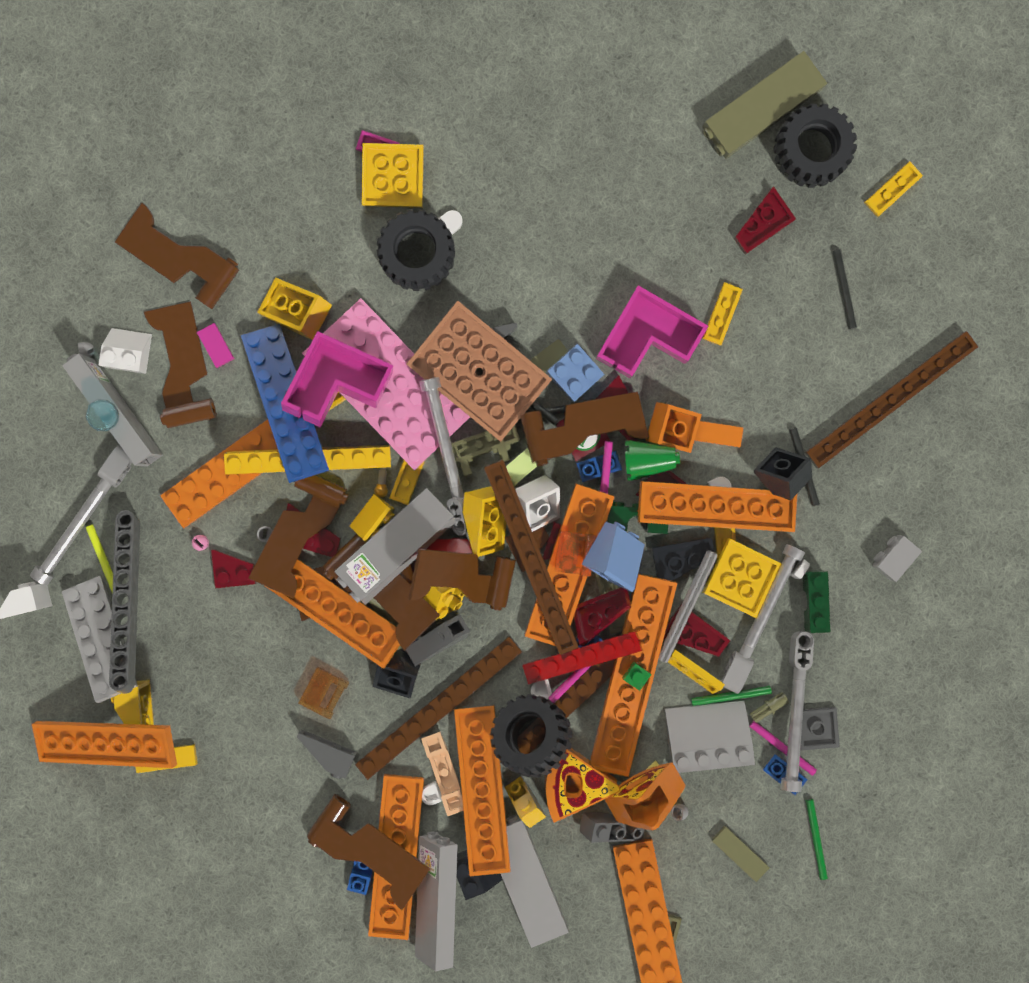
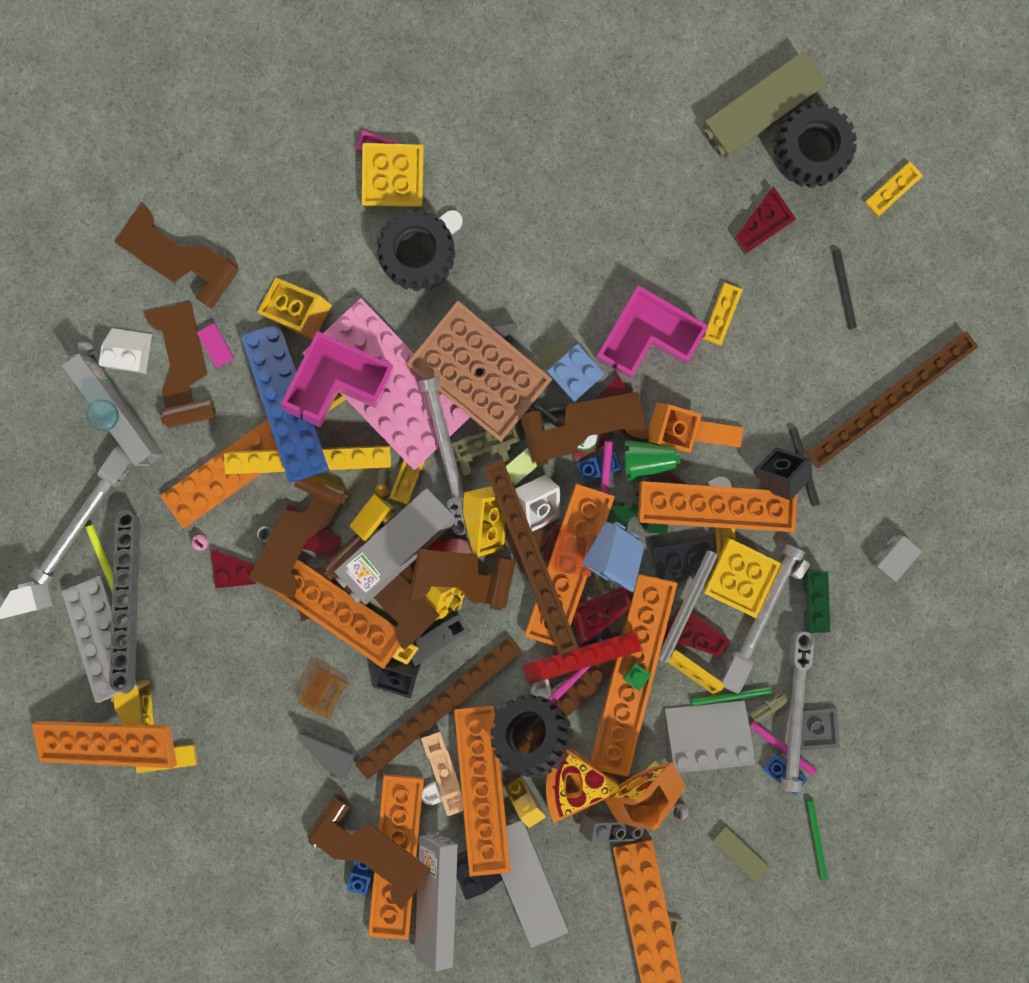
none -> yellow slope [391,644,418,664]

